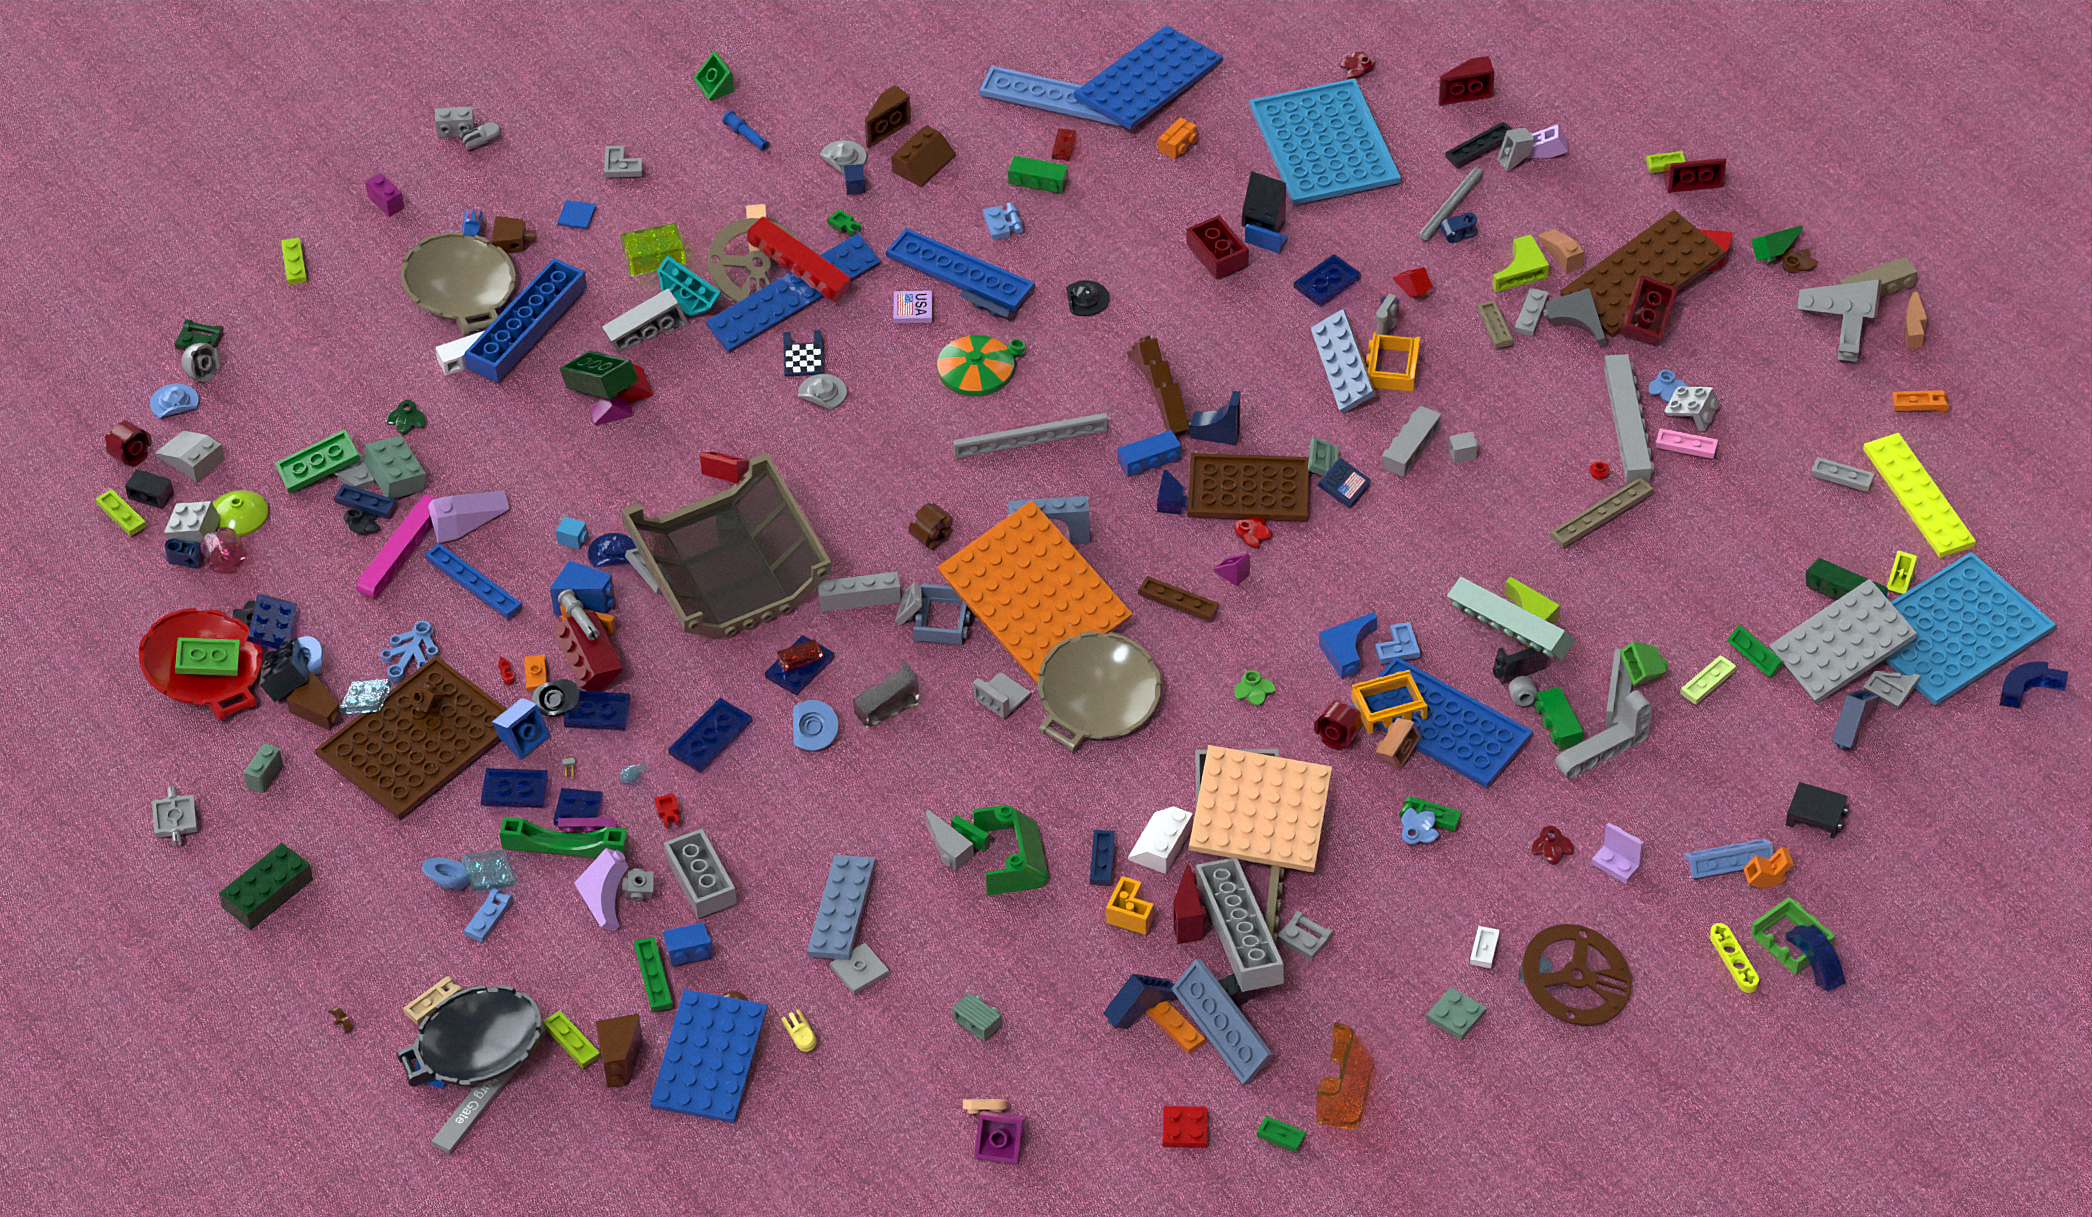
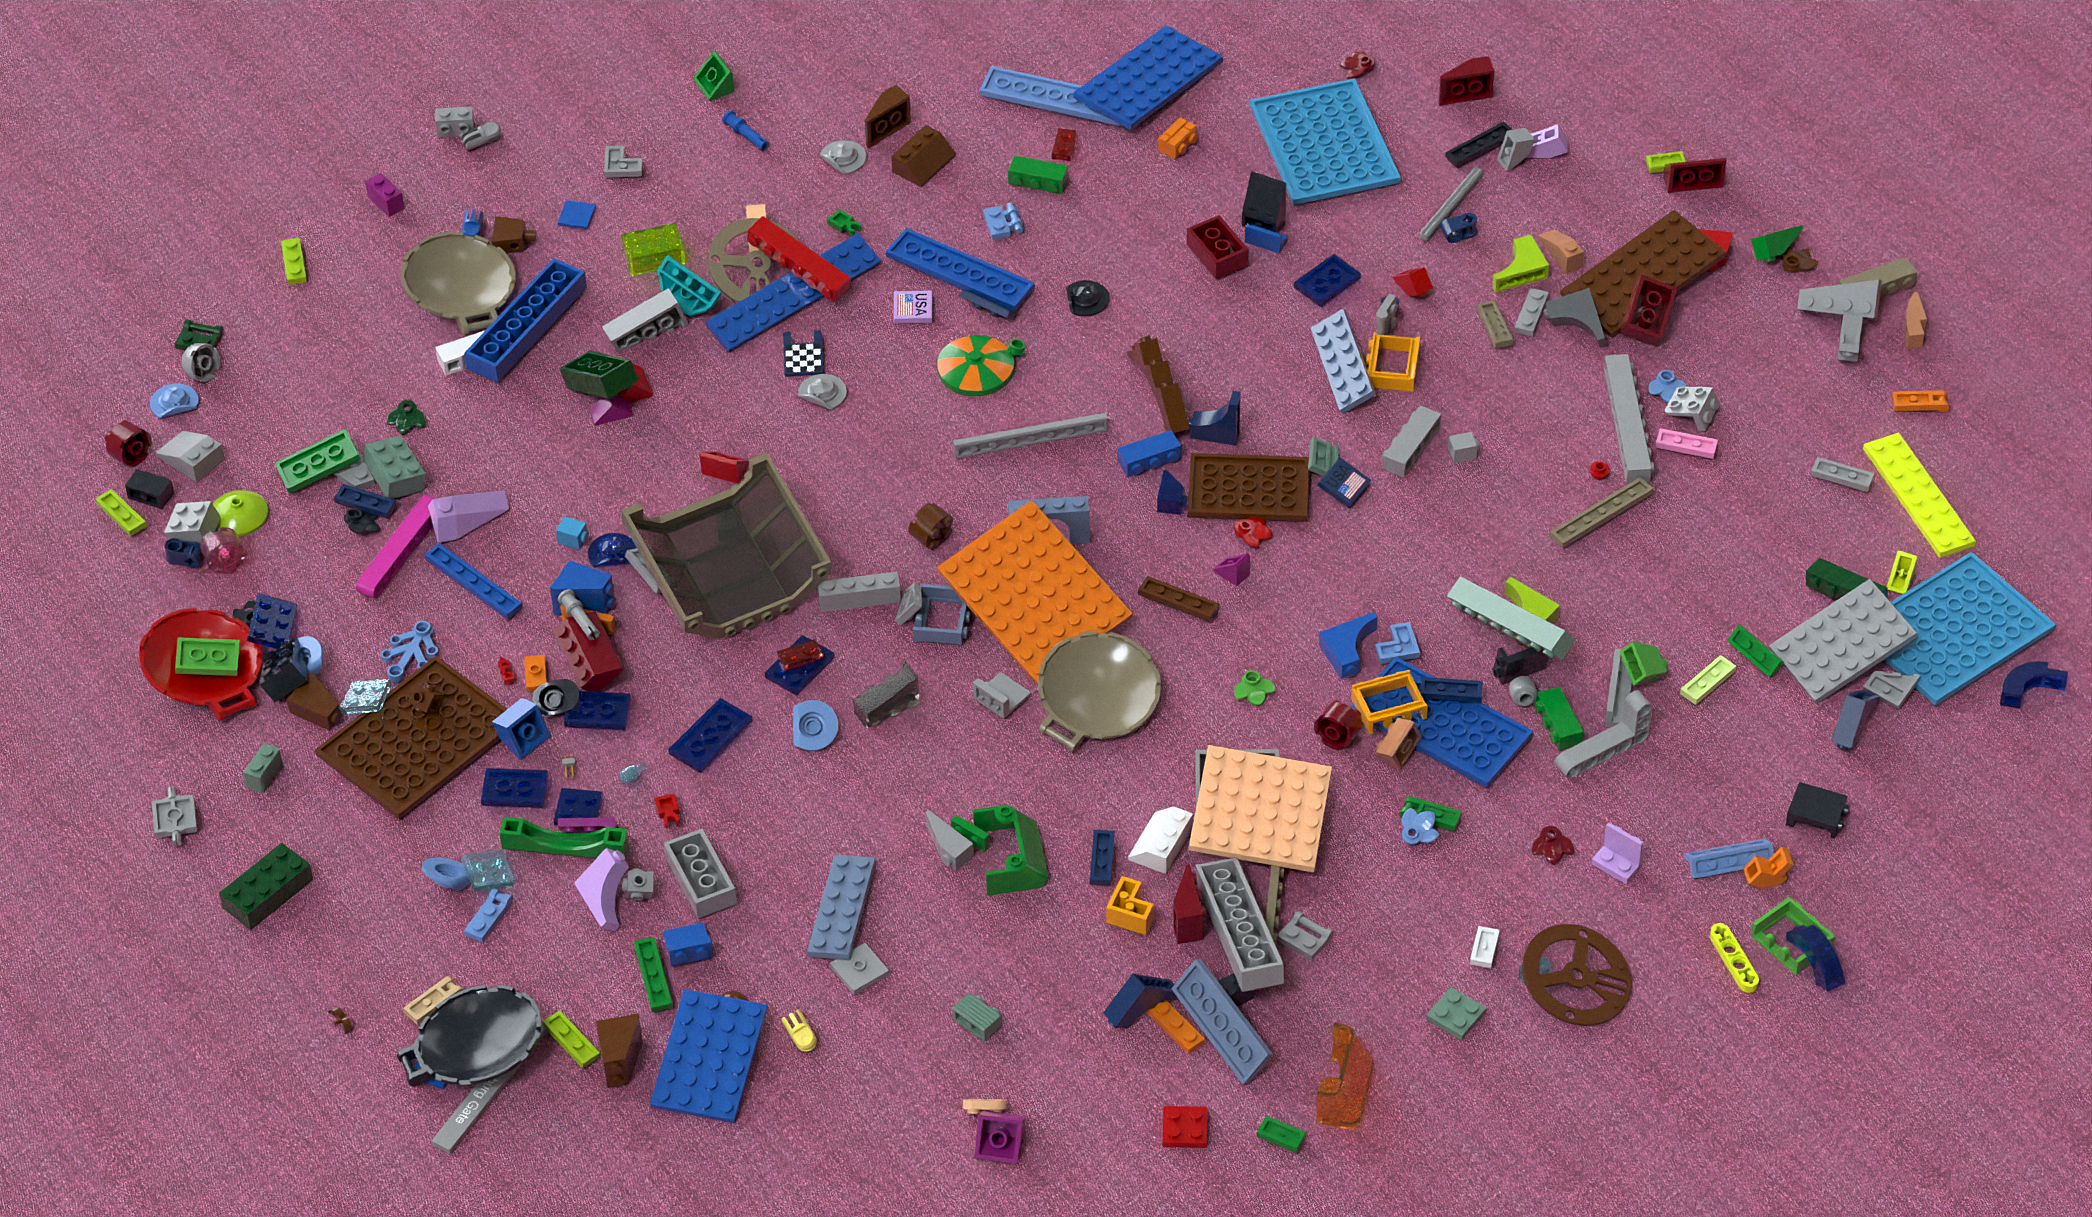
dark blue brick [844,164,866,195] -> none
none -> dark blue plate [1420,677,1483,702]

